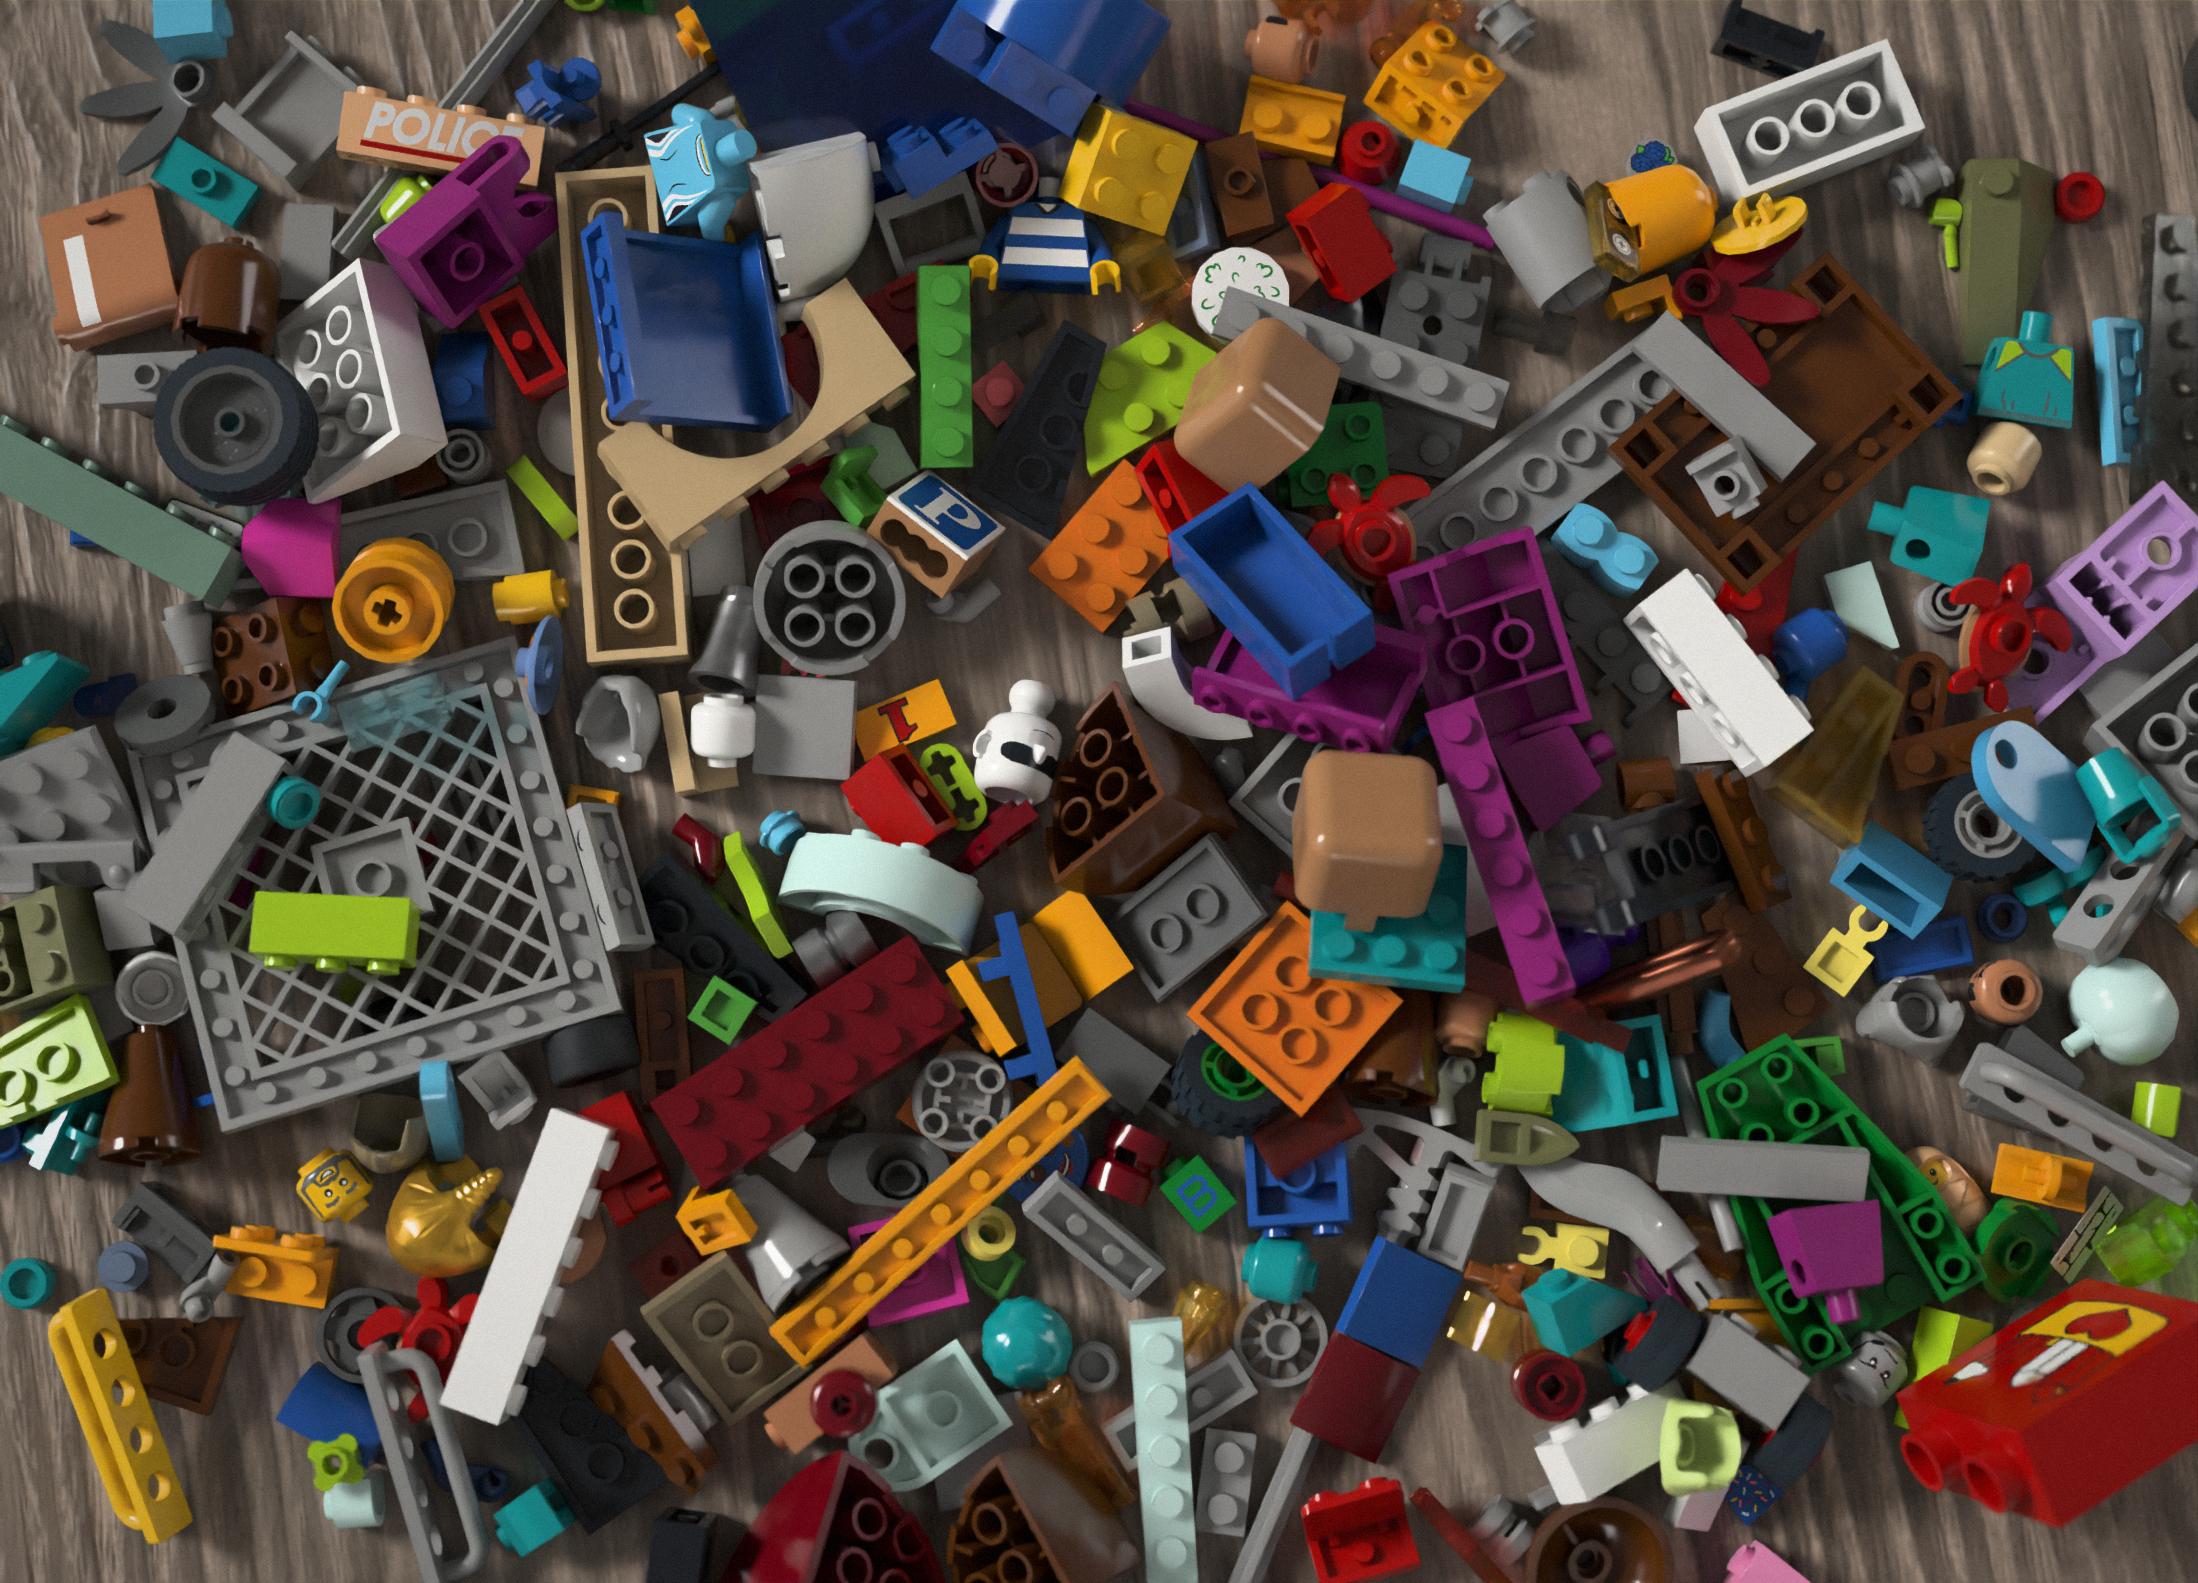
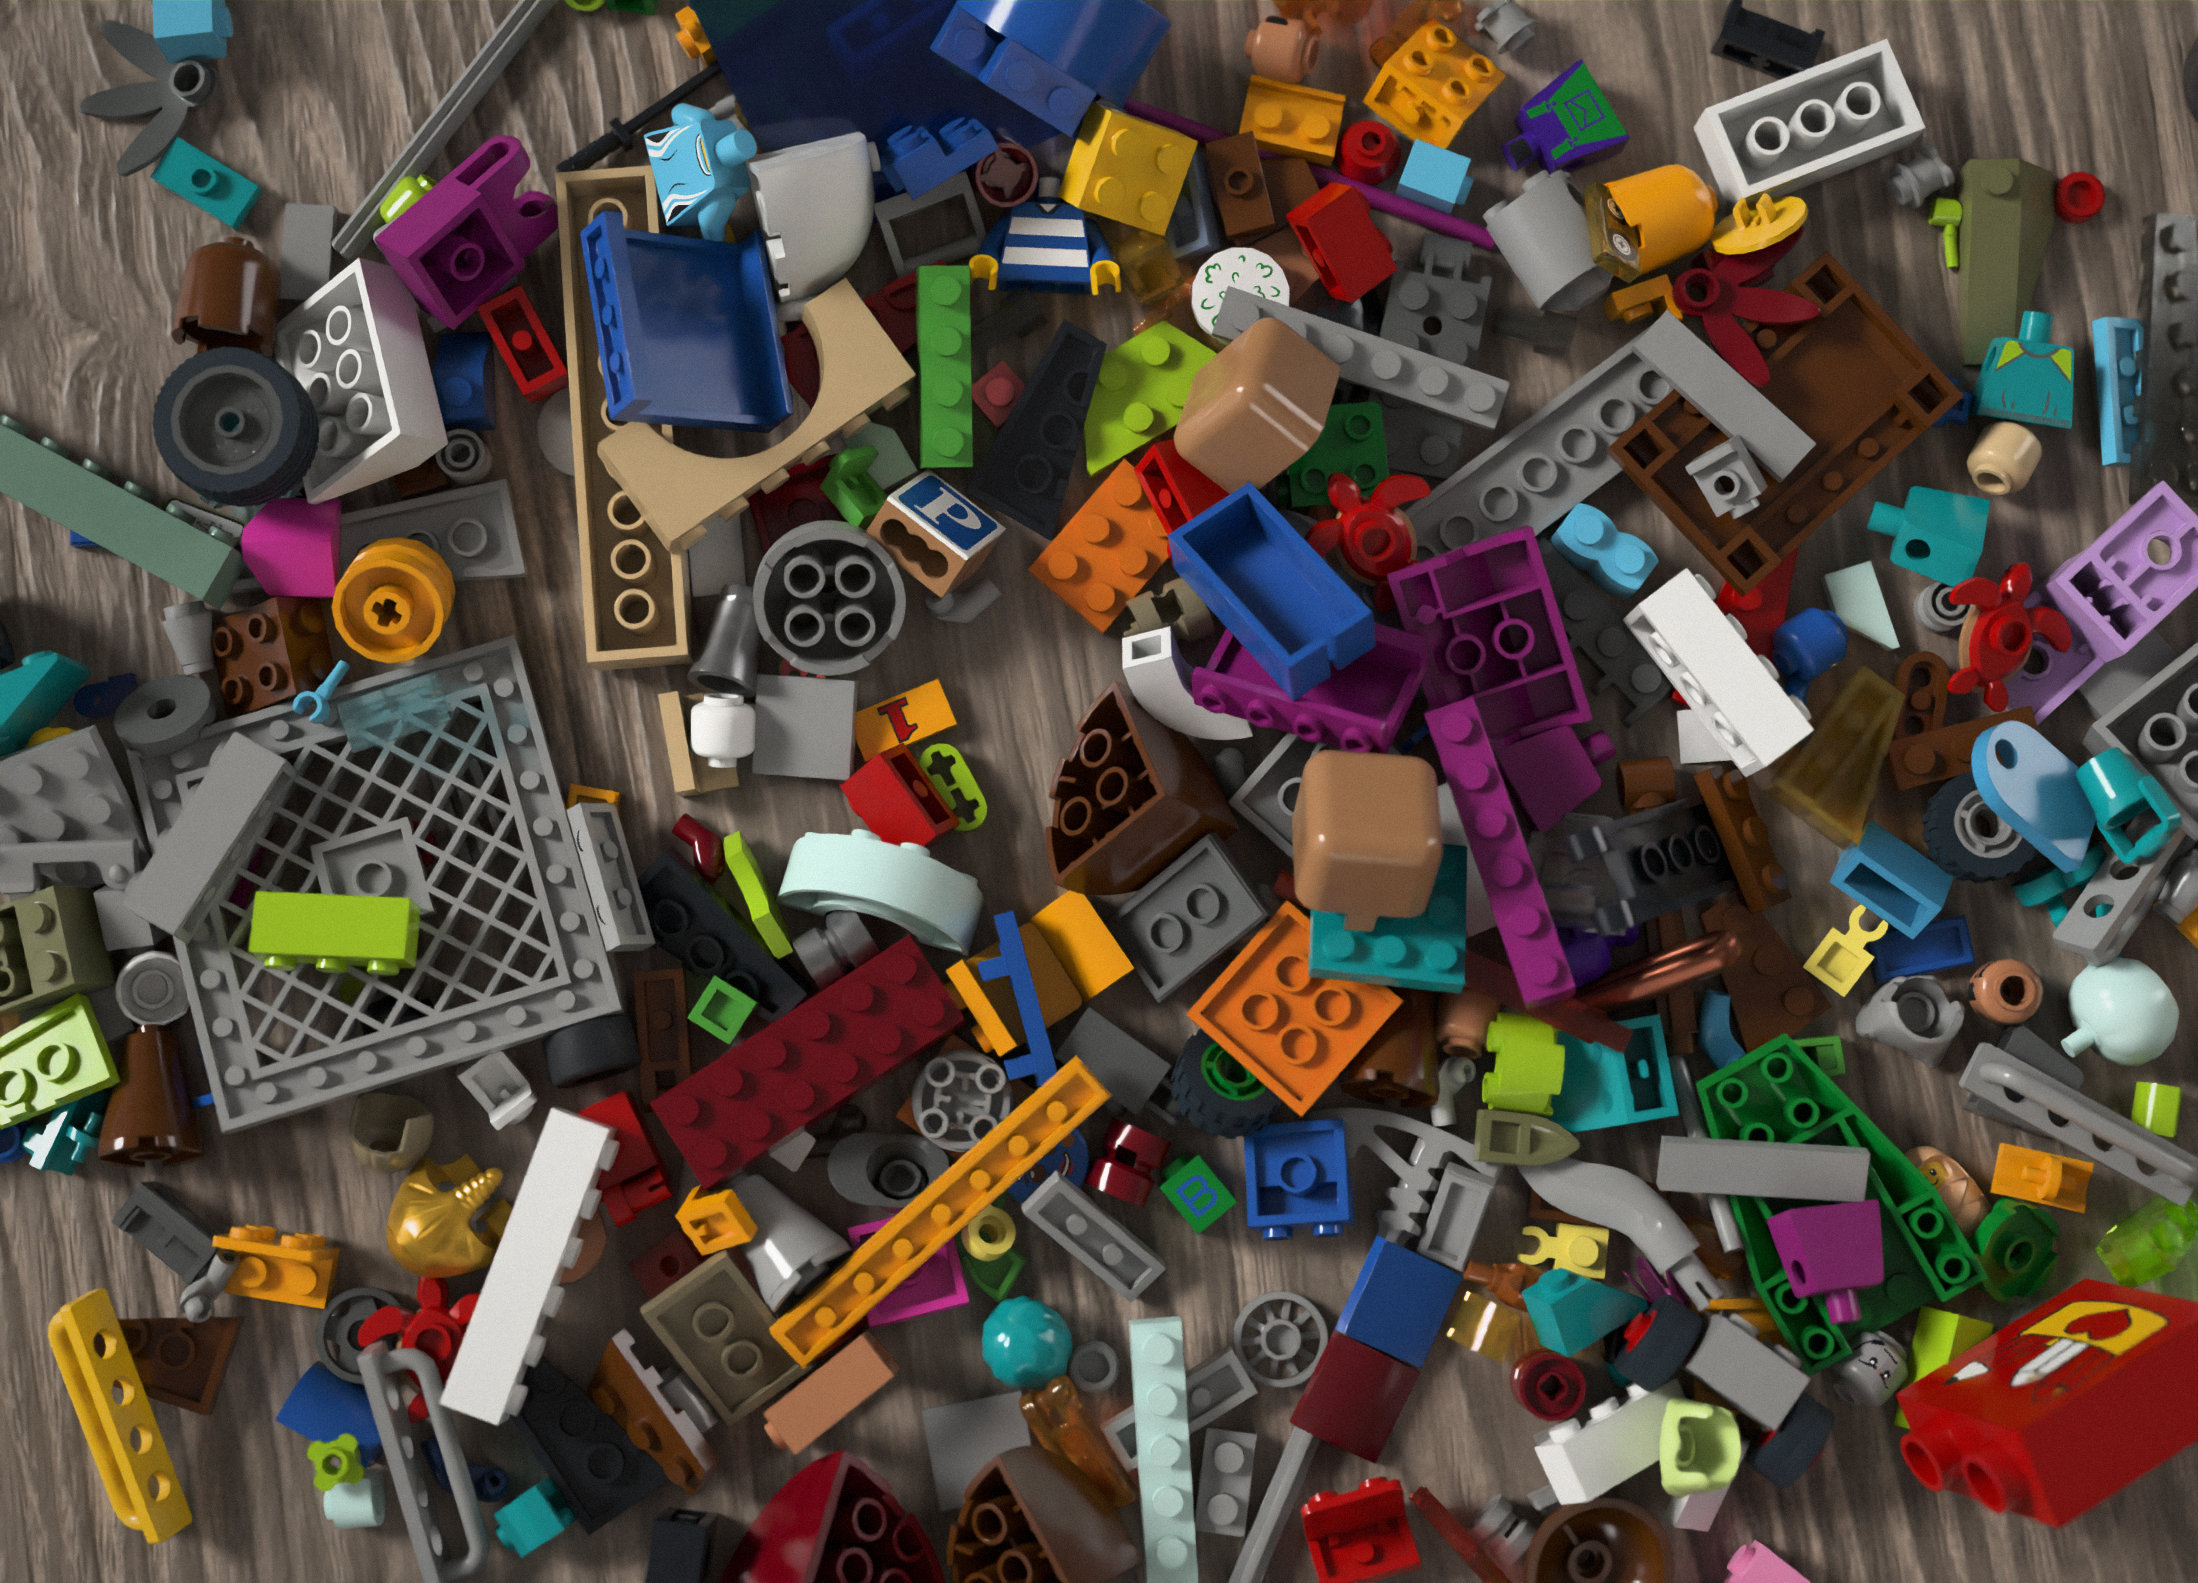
teal tile [0,1257,56,1309] -> none
nougat door [39,182,182,352] -> none
light grey brick [97,350,201,416] -> none
sand blue plate [98,1241,151,1293] -> none
light grey panel [211,30,369,192] -> none
teal tile [266,776,320,829] -> none
yellow head [296,1146,374,1224] -> none
light nougat brick [336,86,545,192] -> none
medium azure beam [420,1060,465,1162] -> none
yellow brick [492,569,570,625] -> none
lime beam [505,455,578,541] -> none
blue hips [514,58,602,129] -> none
medium blue dish [515,615,564,715] -> none
light grey hair [575,675,663,773] -> none
medium azure plate [760,810,806,856] -> none
dark red head [809,1366,879,1438] -> none
light aqua tile [848,1338,1014,1492] -> none
dark red wing [951,799,1040,875] -> none
white piece [973,680,1062,806] -> none
clear yellow cone [1171,1278,1227,1357] -> none
teal head [1241,1235,1319,1305] -> none
clear red tile [1250,1084,1365,1181] -> none
tile [1626,138,1677,177] -> none
blue tile [1724,1462,1786,1526] -> none
dark blue plate [1976,893,2028,943] -> none
white sticker [2050,1185,2124,1285] -> none
none -> torso [1502,59,1630,175]

